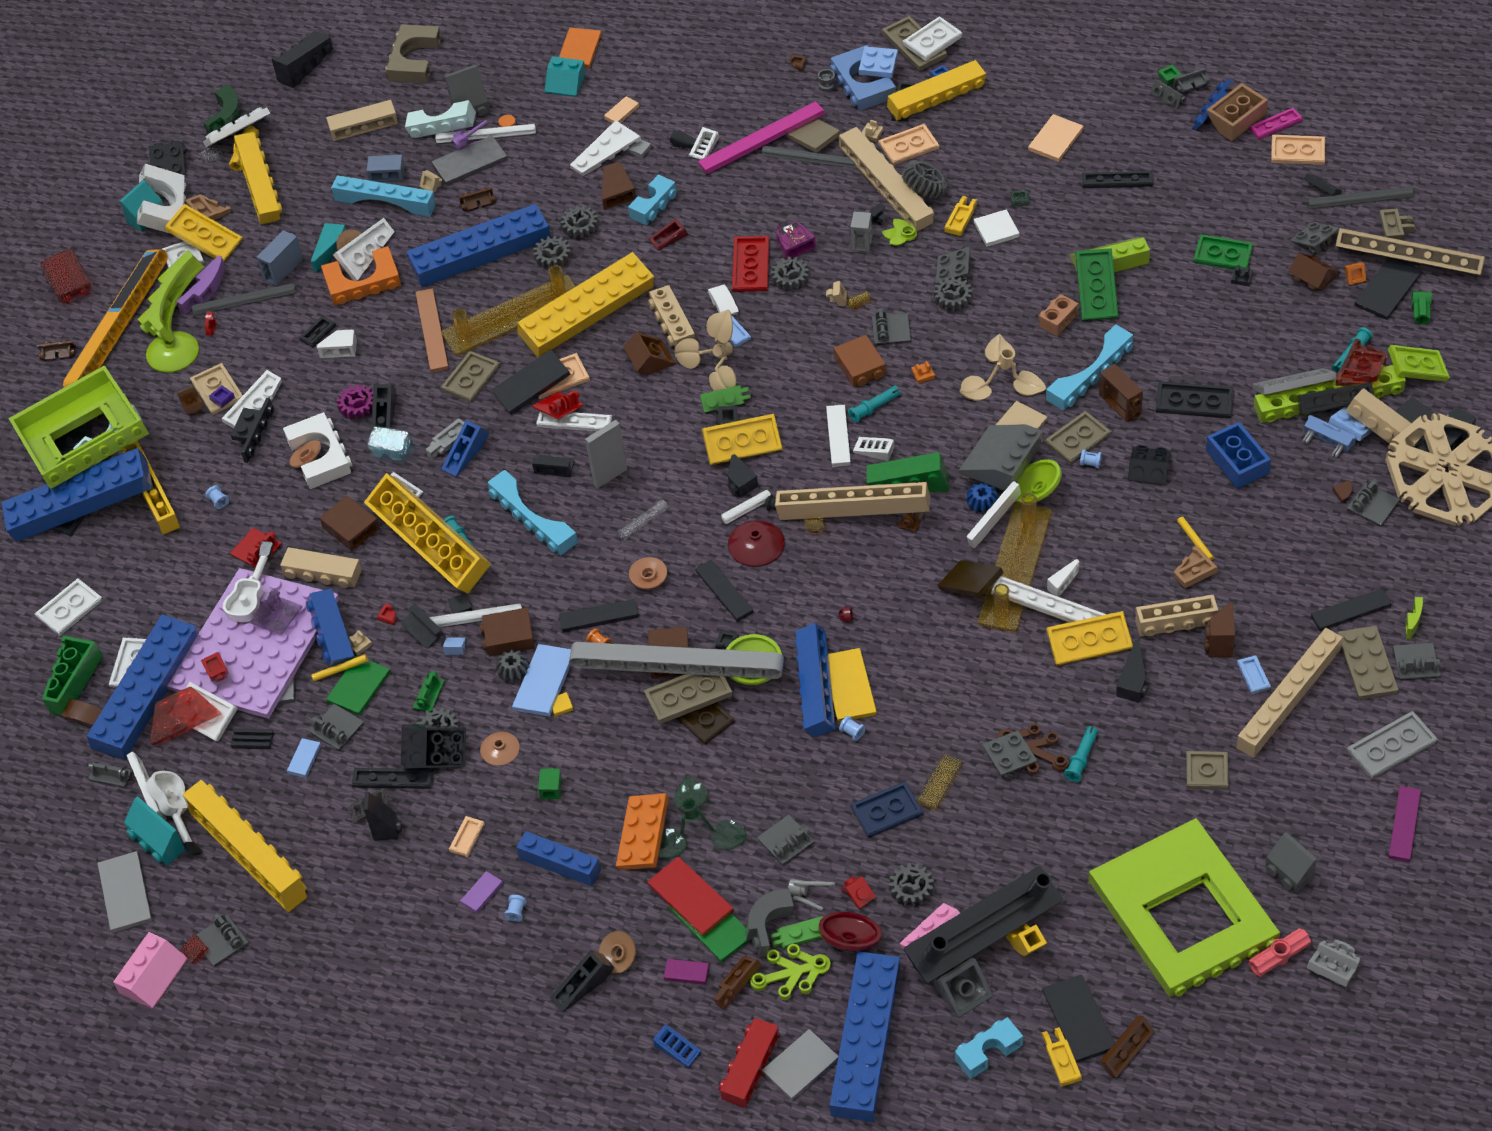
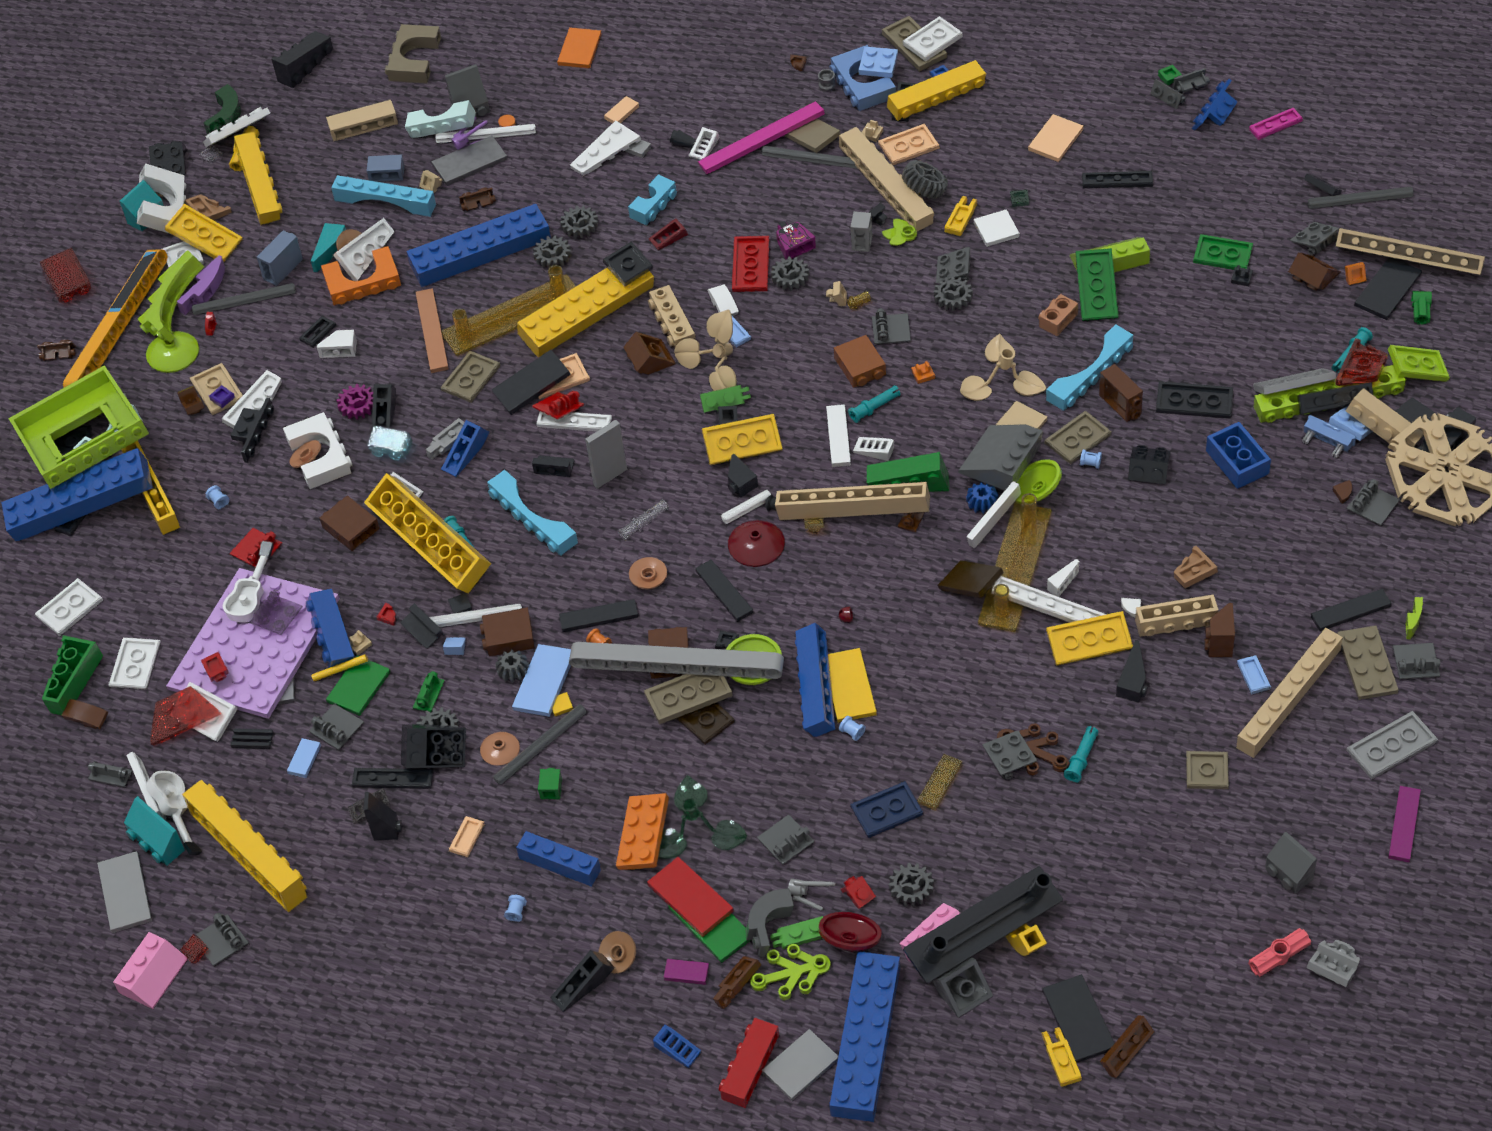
blue brick [87,614,198,760] -> none
tan brick [280,547,362,588] -> none
medium lavender tile [460,871,503,914] -> none
teal slope [545,56,586,97] -> none
reddish brown slope [601,161,636,210] -> none
medium azure arch [955,1017,1023,1079] -> none
lime panel [1089,818,1280,998] -> none
yellow bar [1177,517,1214,560] -> none
medium nougat slope [1207,83,1268,141] -> none
light nougat tile [1271,135,1325,165] -> none
dark tan hinge [1379,209,1416,240] -> none
none -> dark grey axle [493,704,586,785]
none -> black tile [603,241,653,286]
none -> white tile [1121,598,1141,618]

